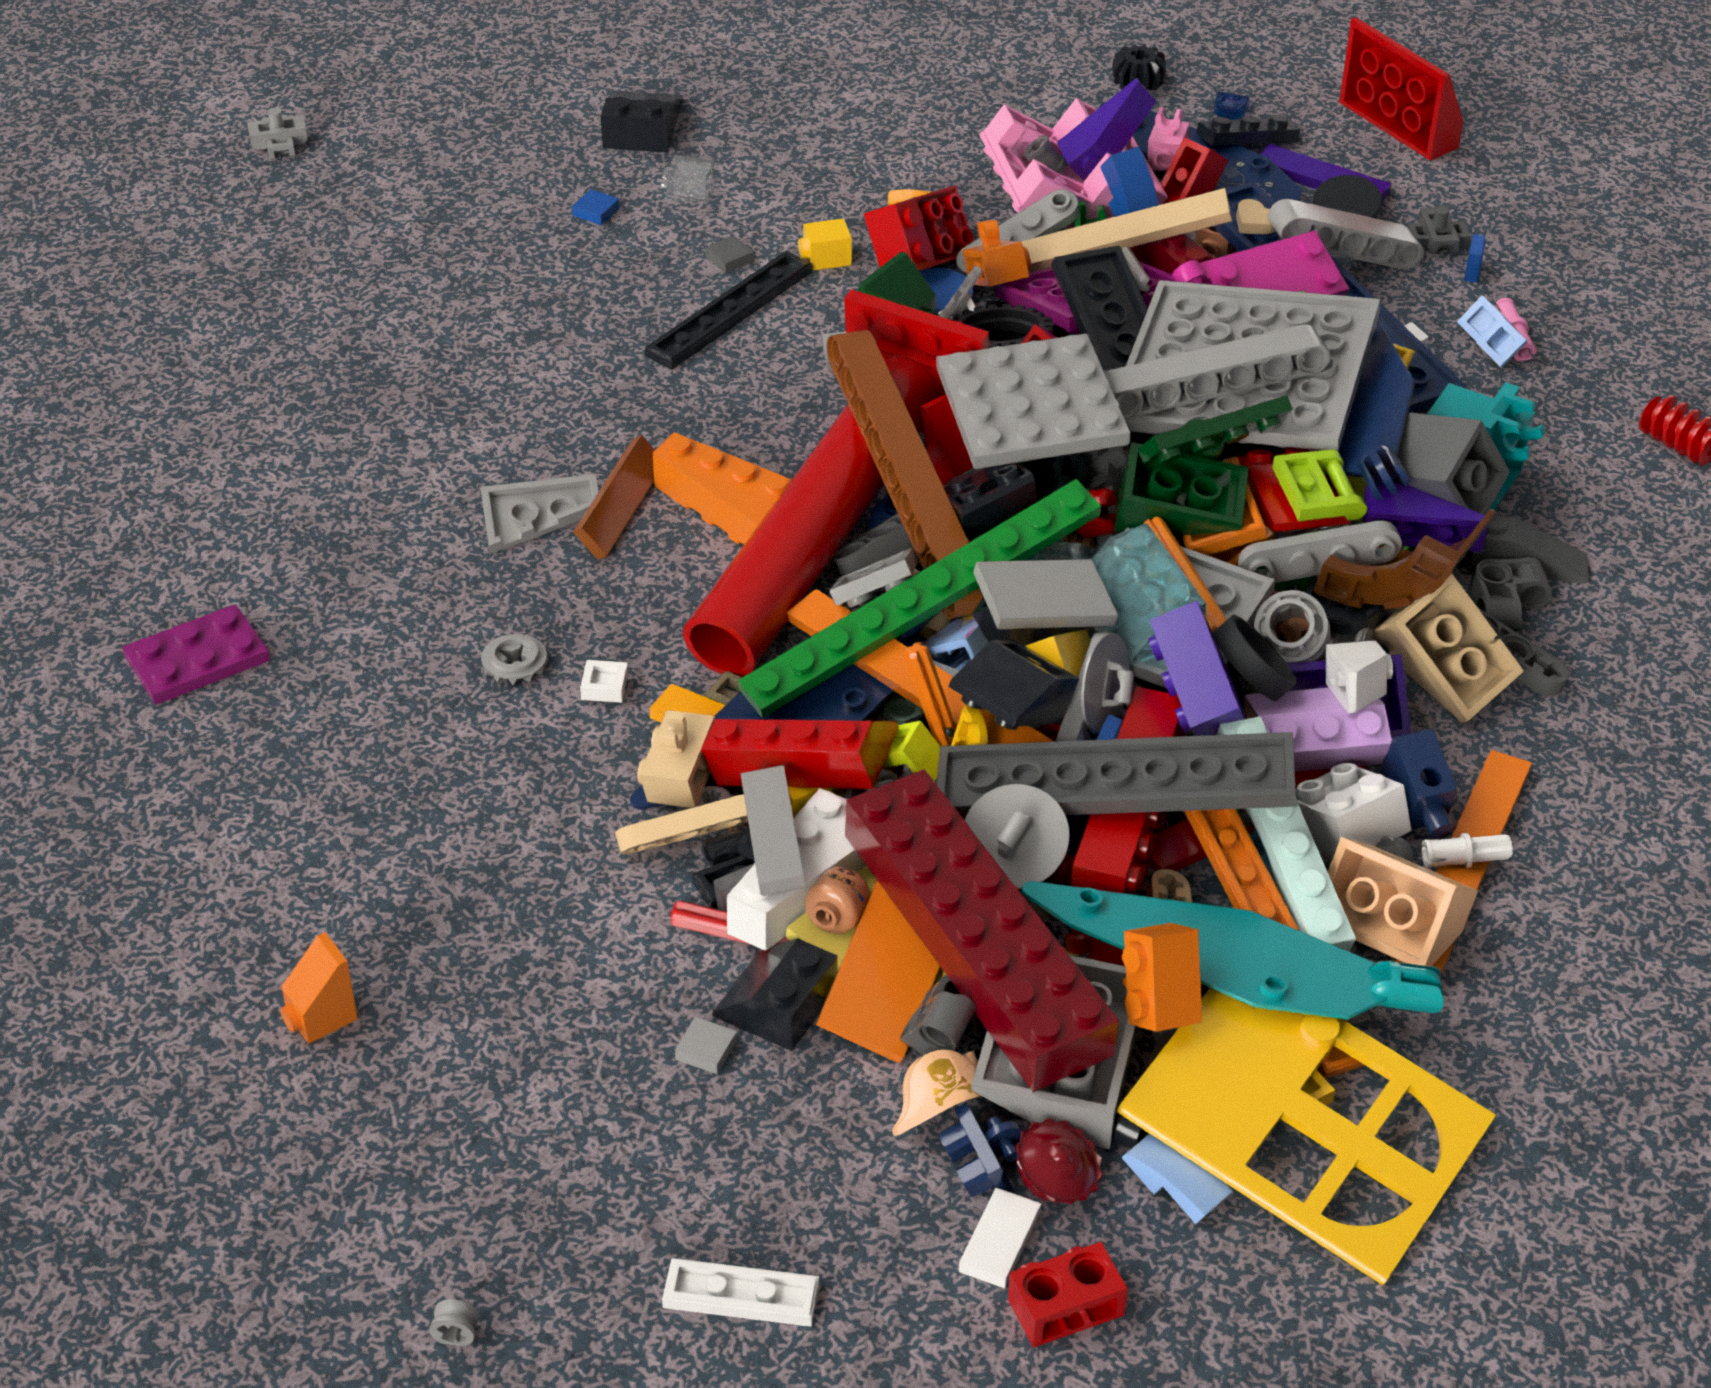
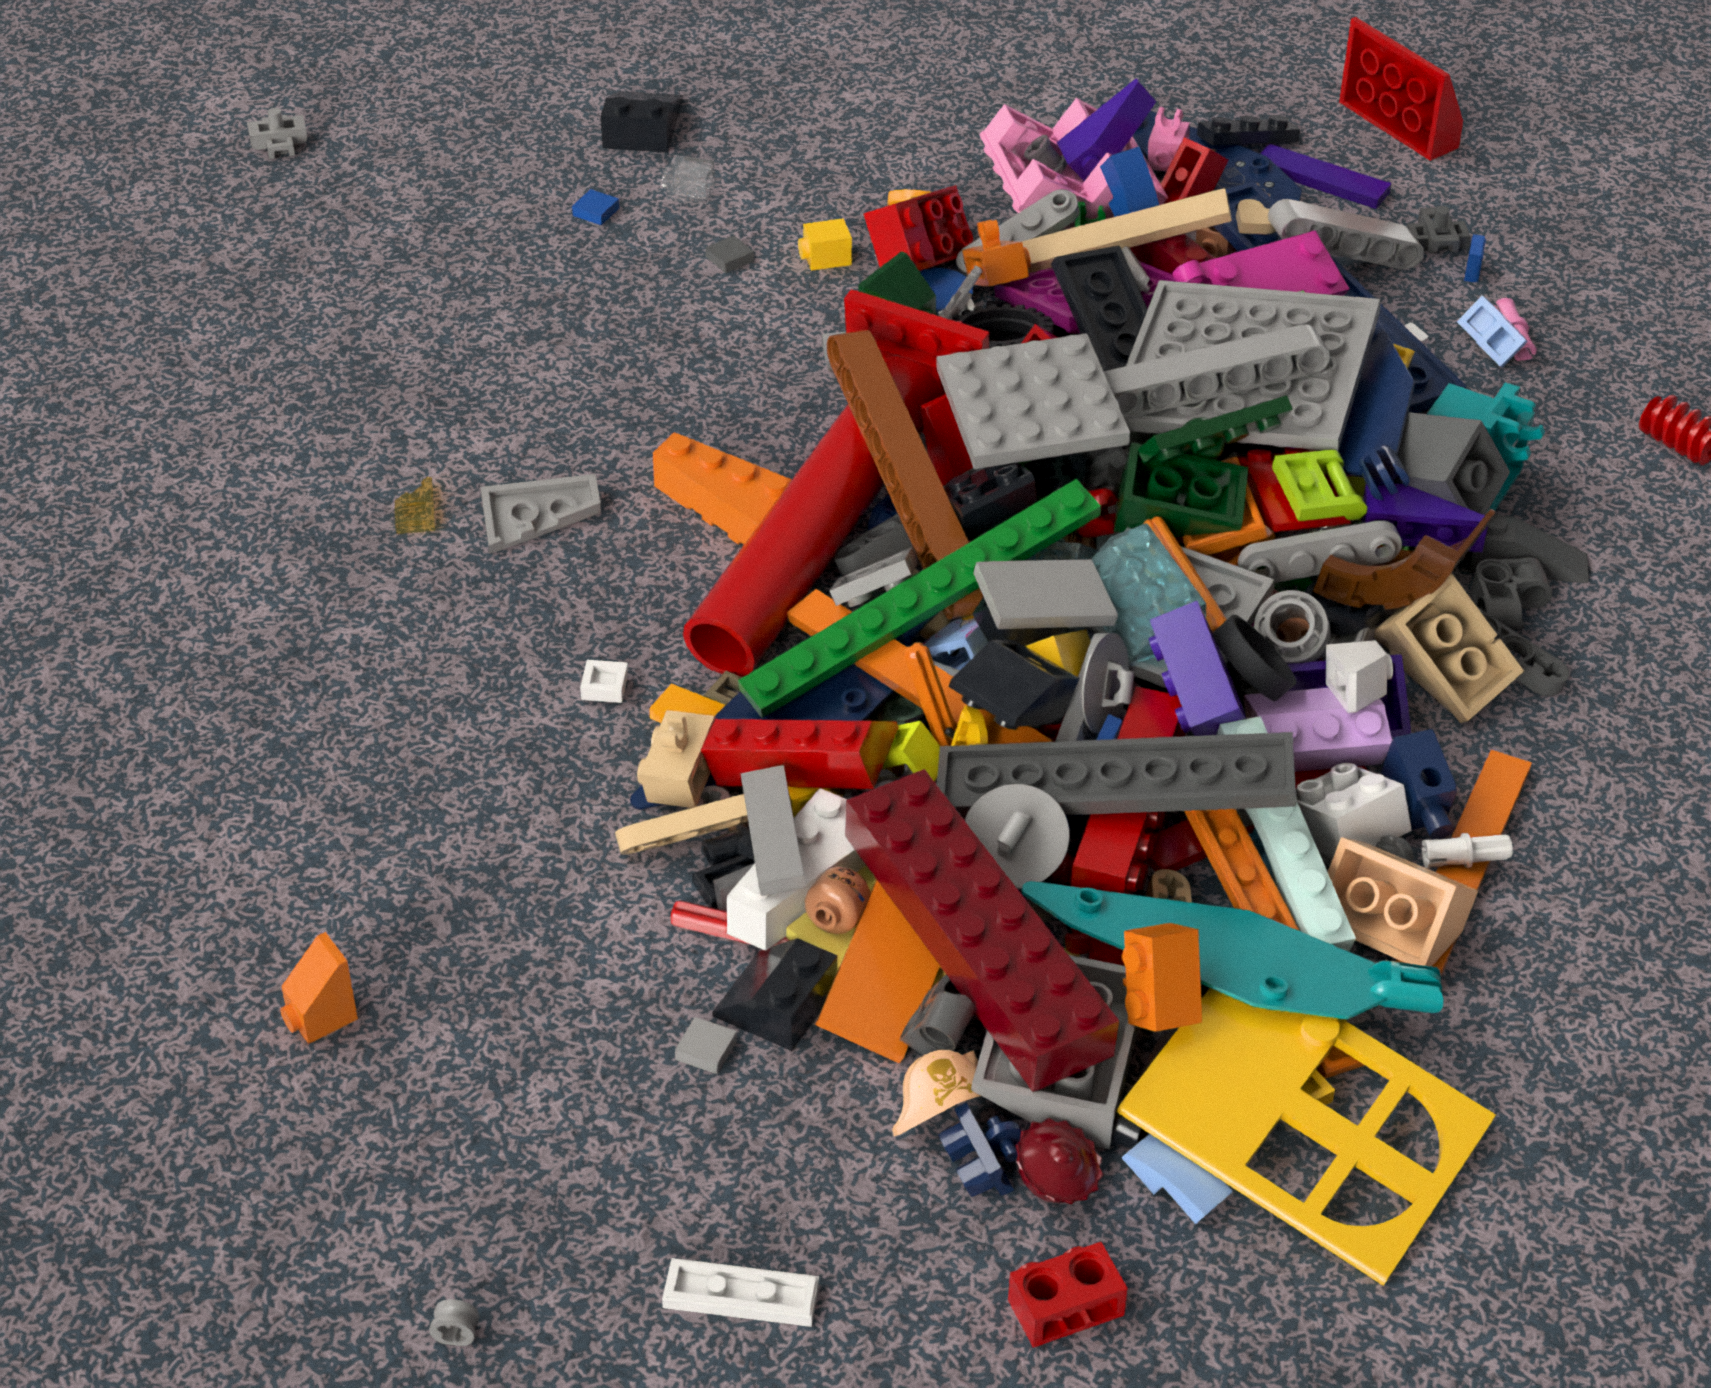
magenta plate [122,604,270,705] -> none
light grey gear [481,634,547,685] -> none
dark orange tile [573,435,655,559] -> none
black tile [645,251,812,370] -> none
white tile [959,1188,1041,1288] -> none
black gear [1112,44,1166,90] -> none
clear blue tile [1214,92,1250,120] -> none
black tile [1313,175,1381,219] -> none
none -> clear yellow tile [394,477,435,534]

